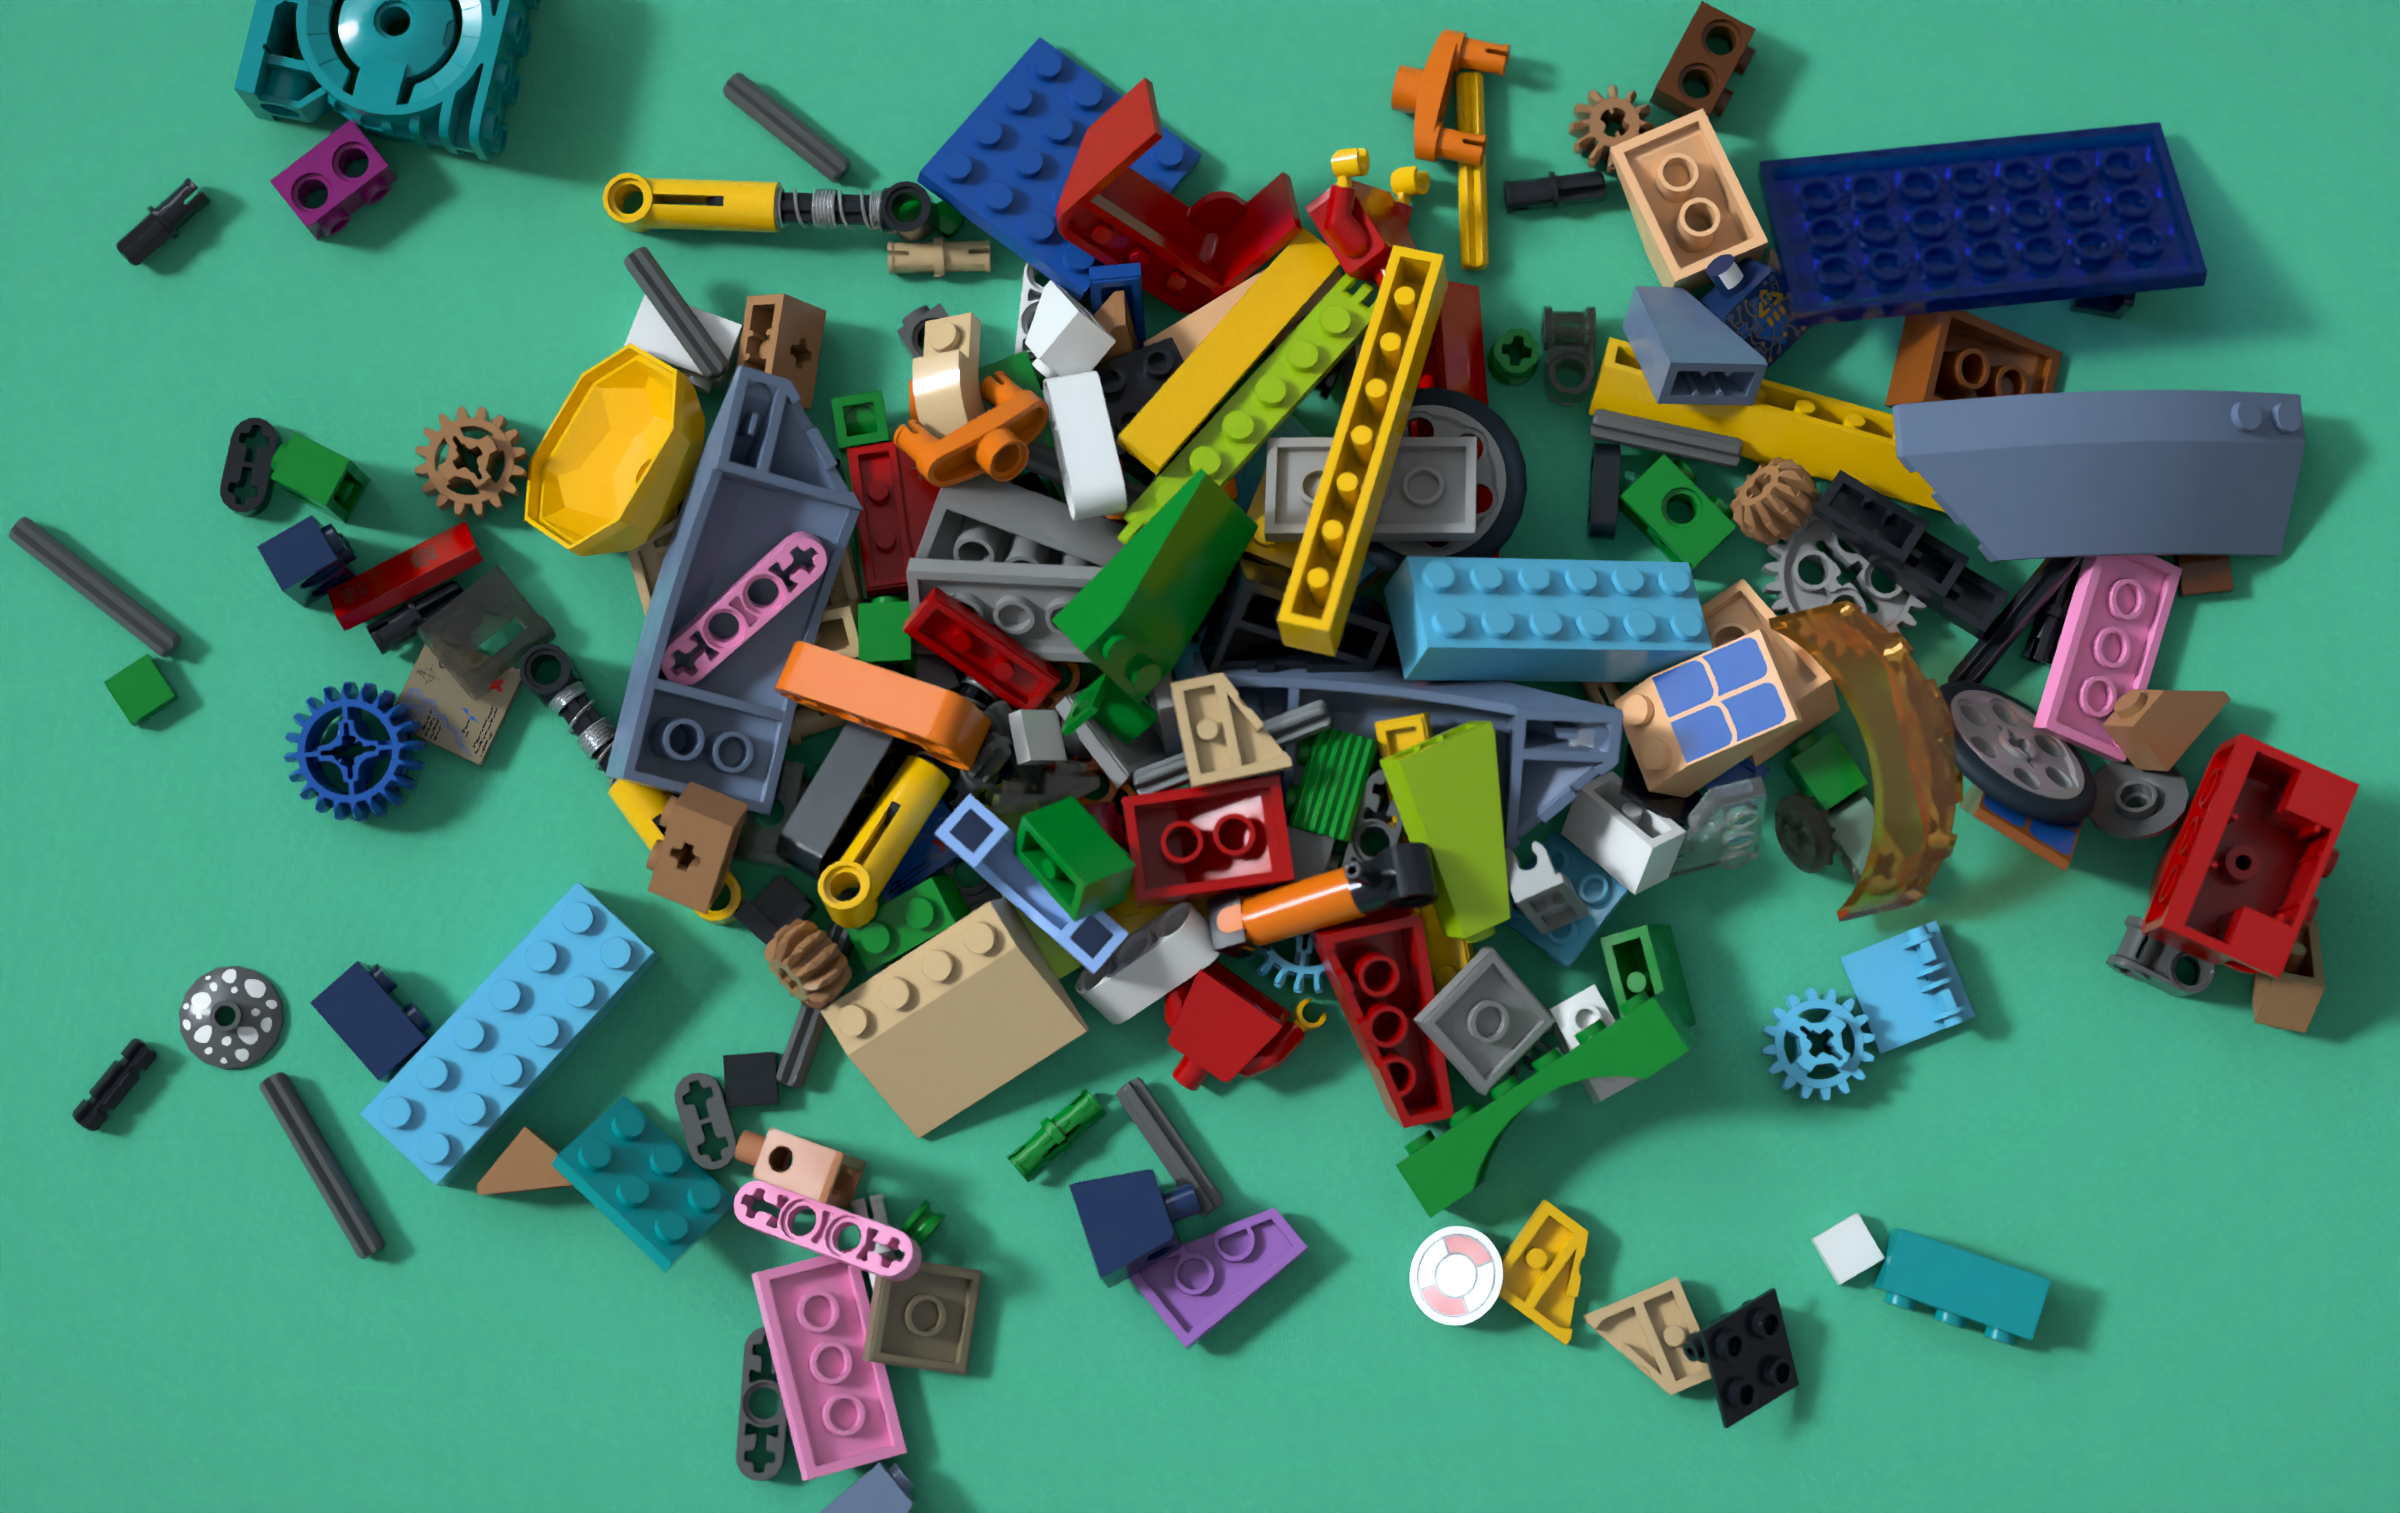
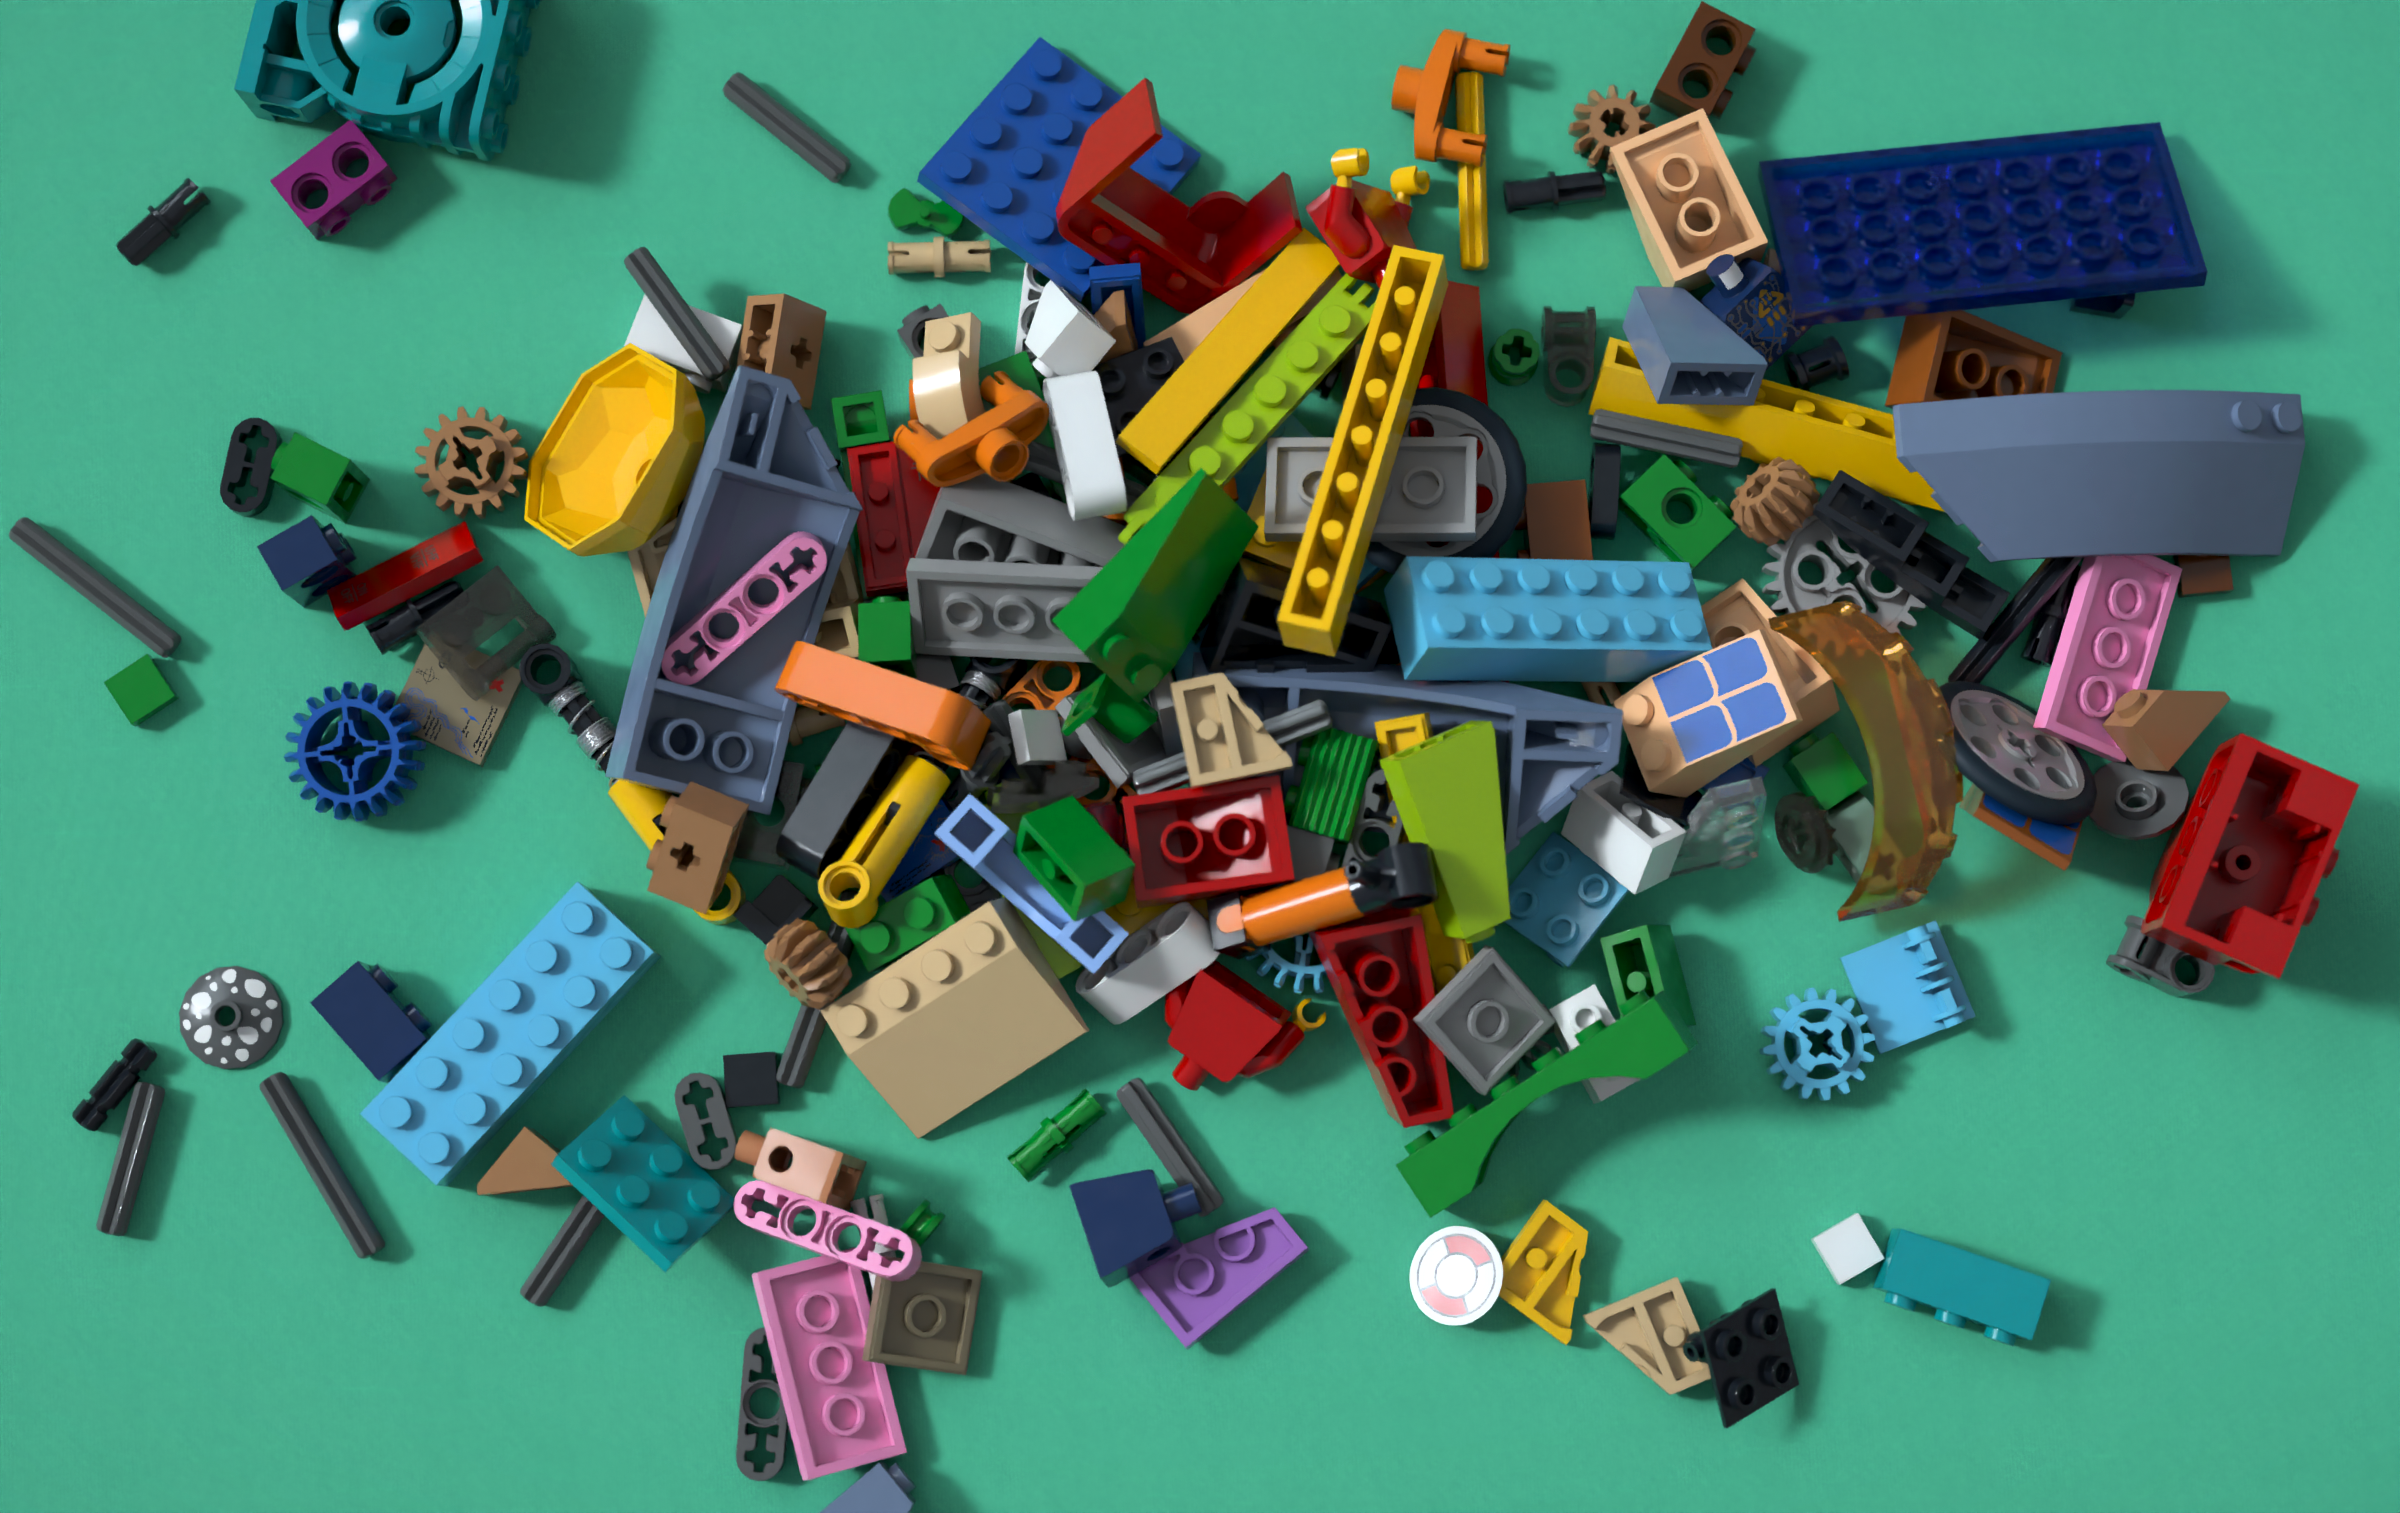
piece [603,173,939,241] -> none
red tile [903,586,1061,710] -> none
light grey hinge [1505,842,1590,935] -> none
medium nougat slope [2251,920,2325,1033] -> none
none -> dark grey axle [96,1082,165,1236]
none -> dark grey axle [520,1195,605,1307]
none -> dark orange piece [1514,479,1593,560]
none -> black bush [1783,336,1849,392]

